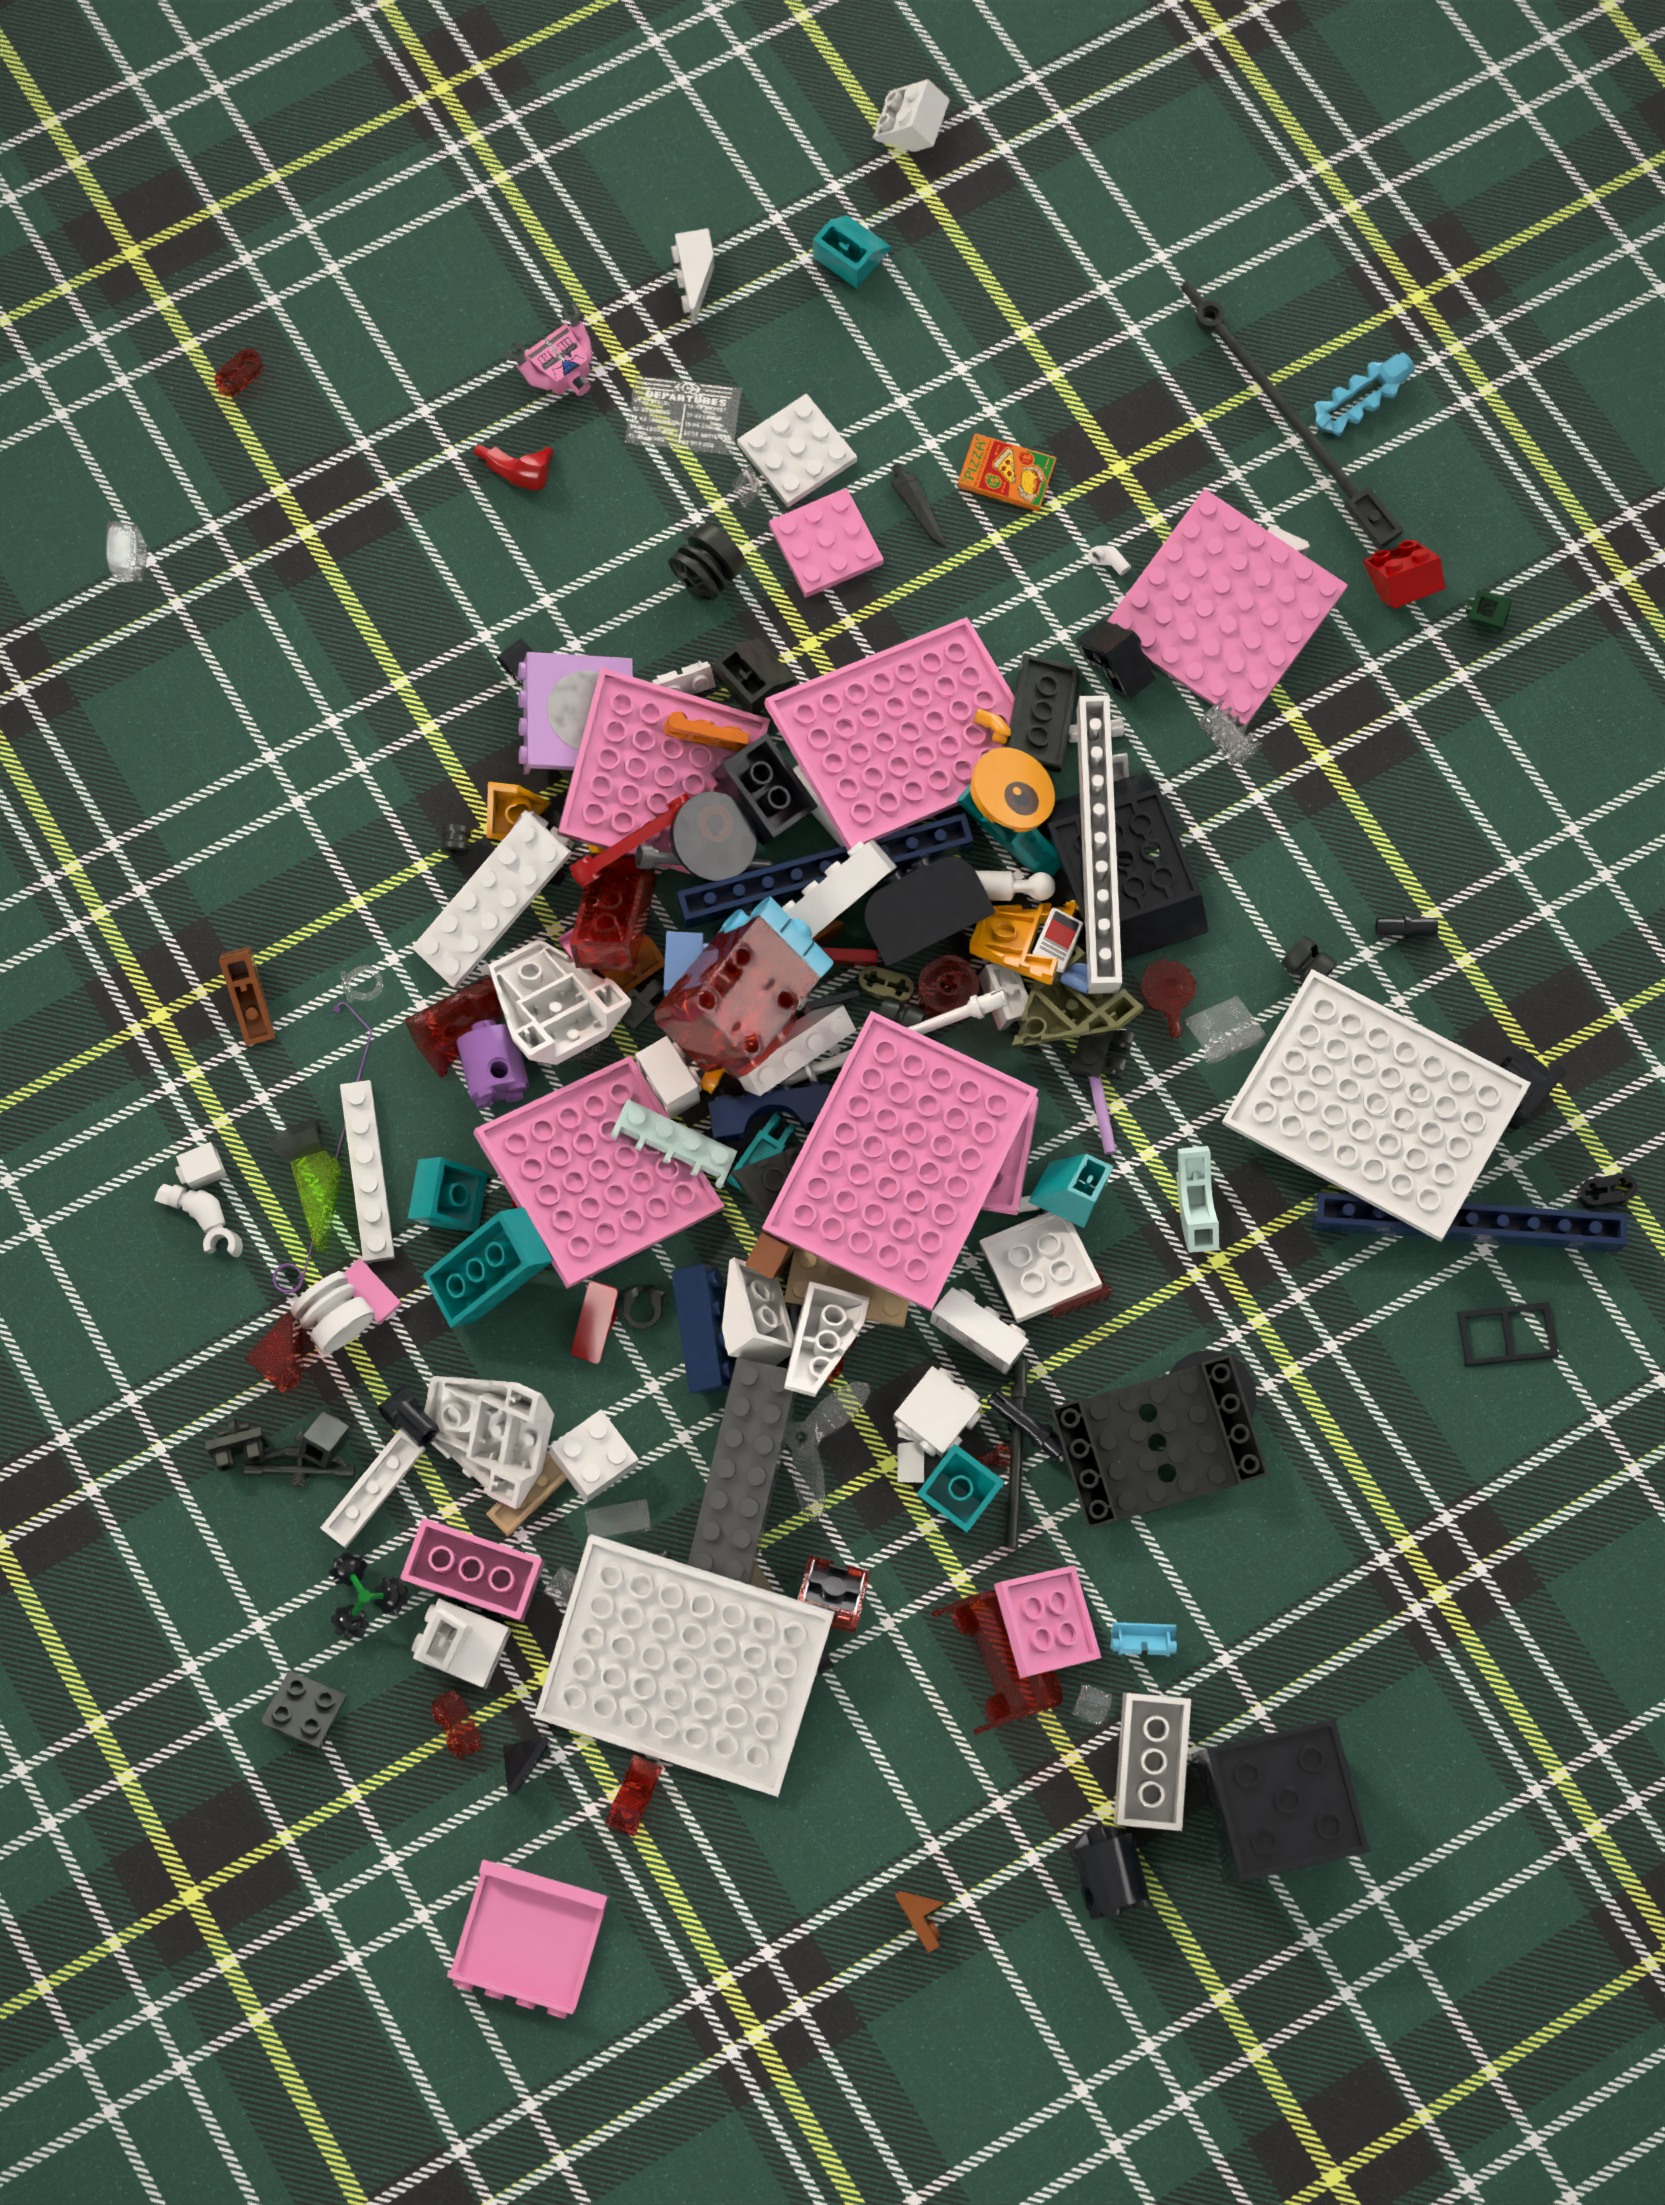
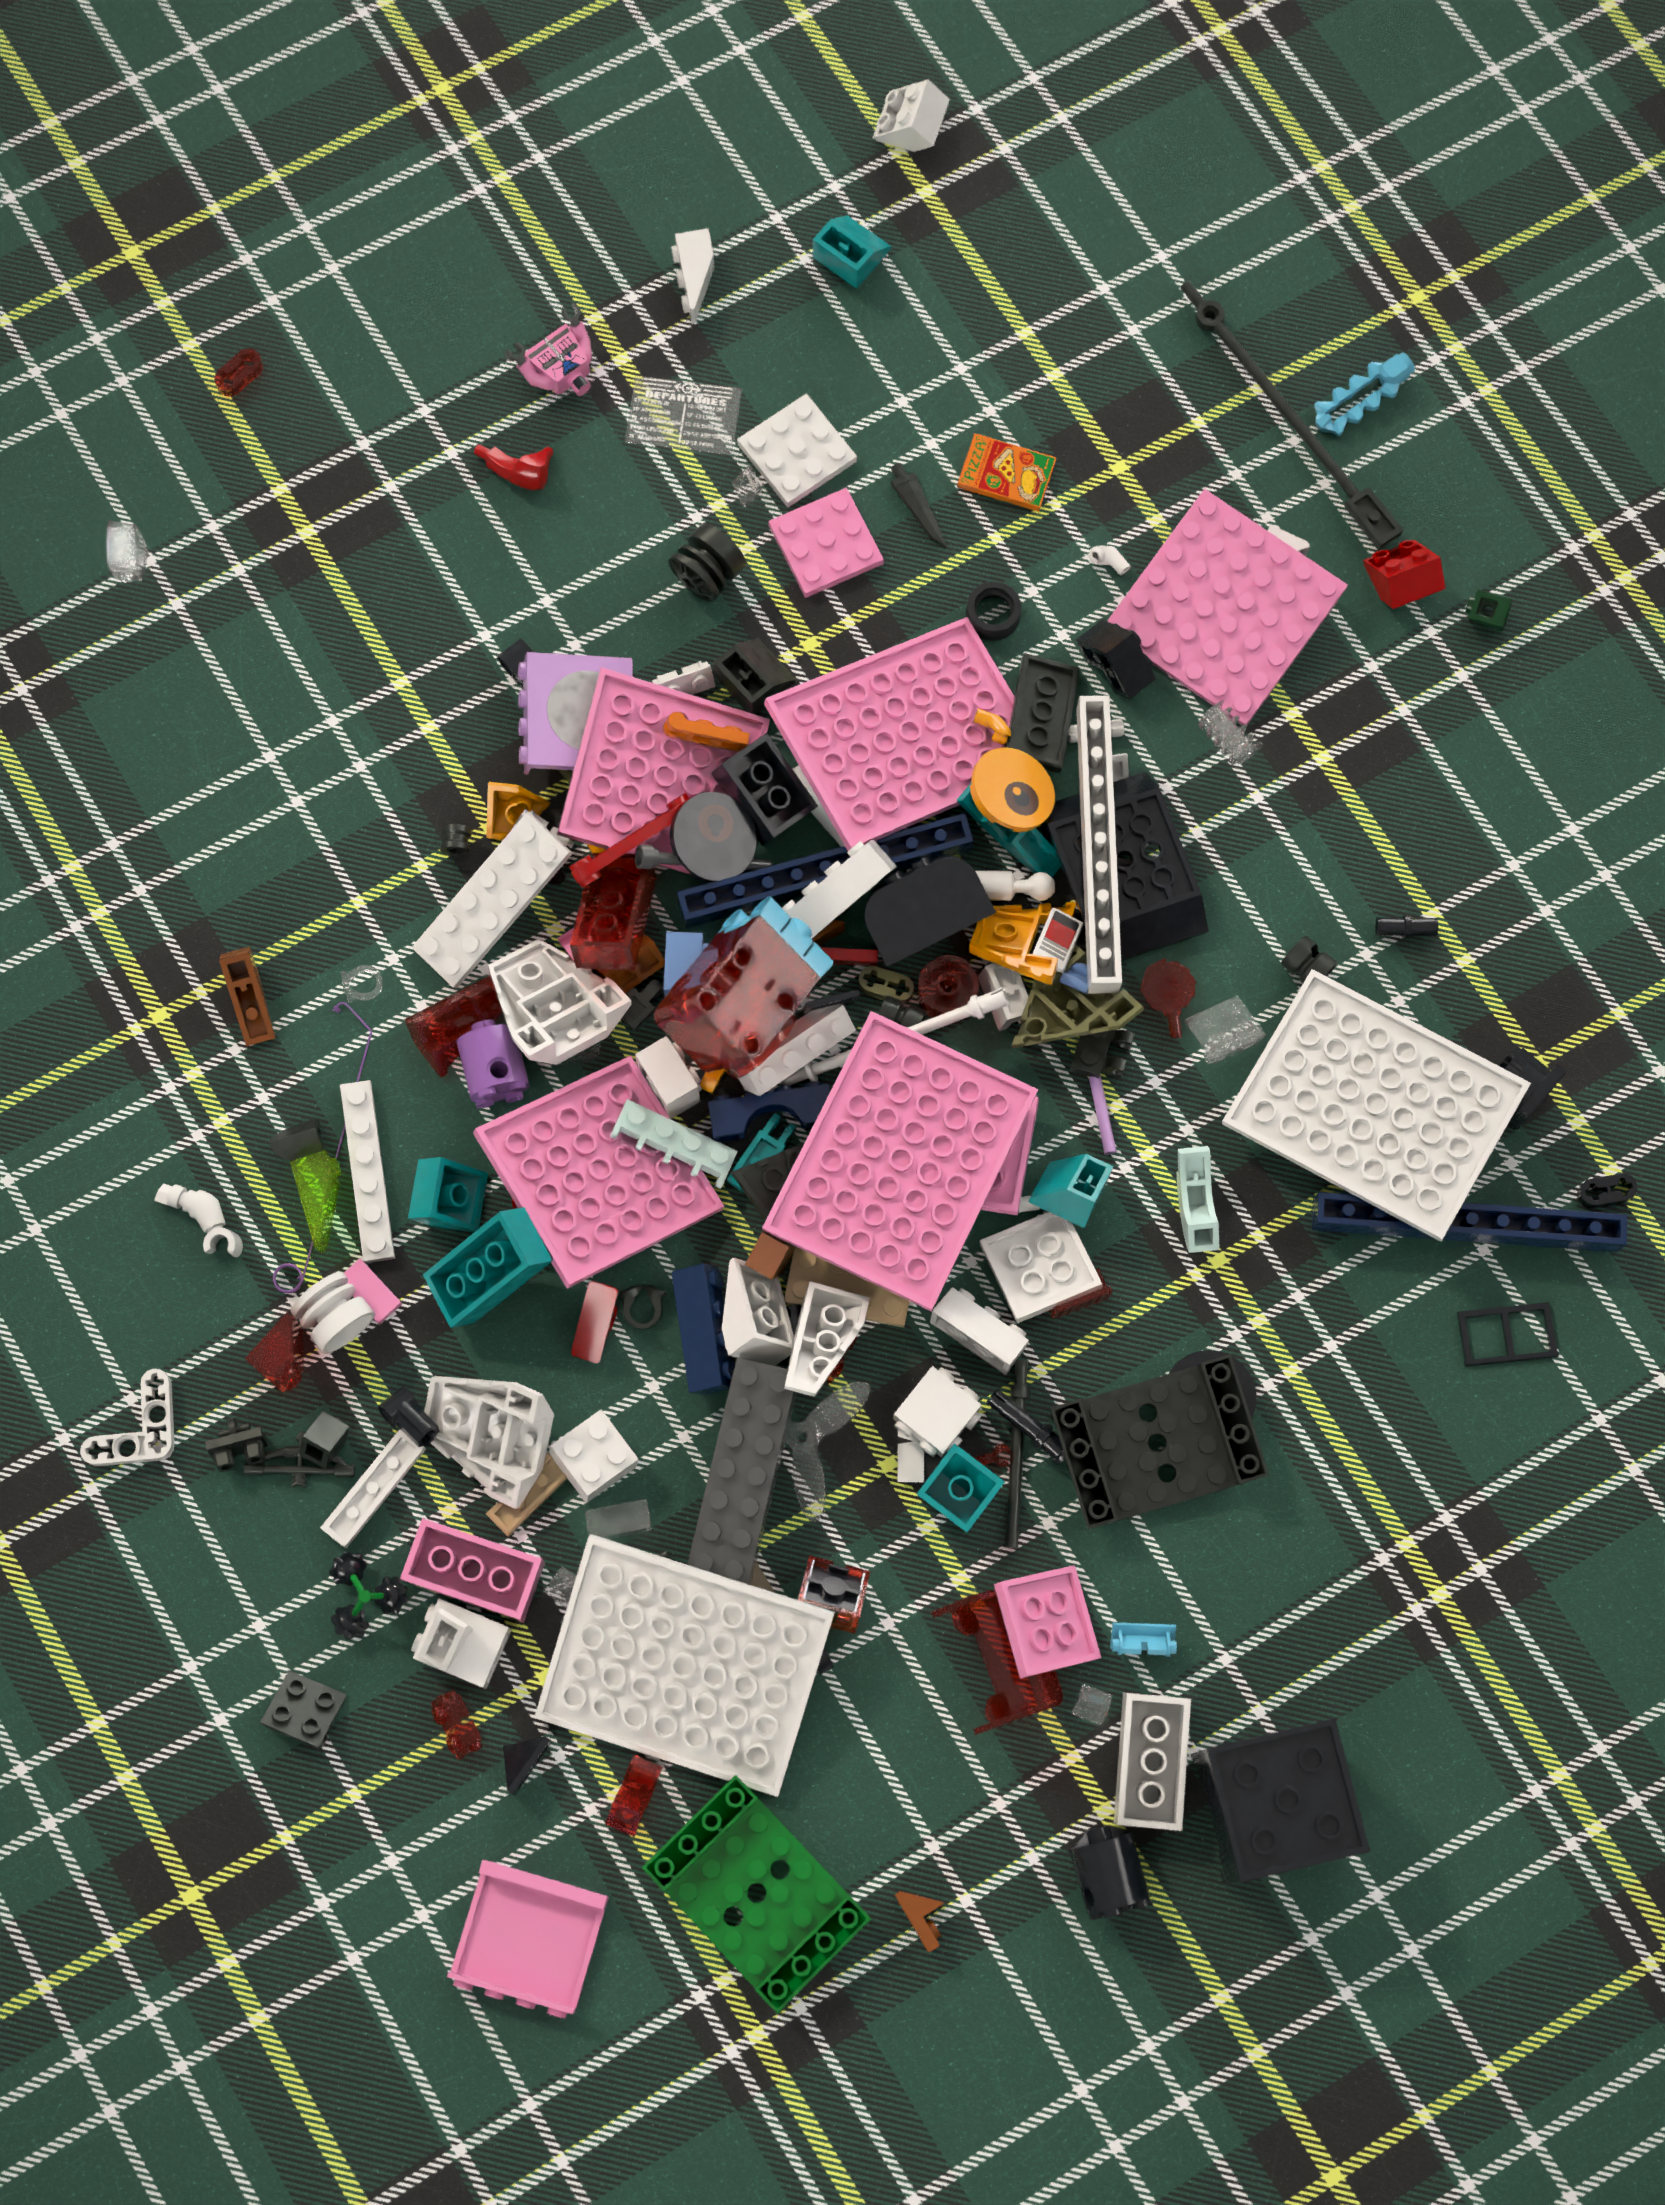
white brick [175,1142,227,1191] -> none
none -> white beam [80,1369,174,1466]
none -> green slope [642,1775,871,2014]
none -> black tyre [966,581,1022,641]

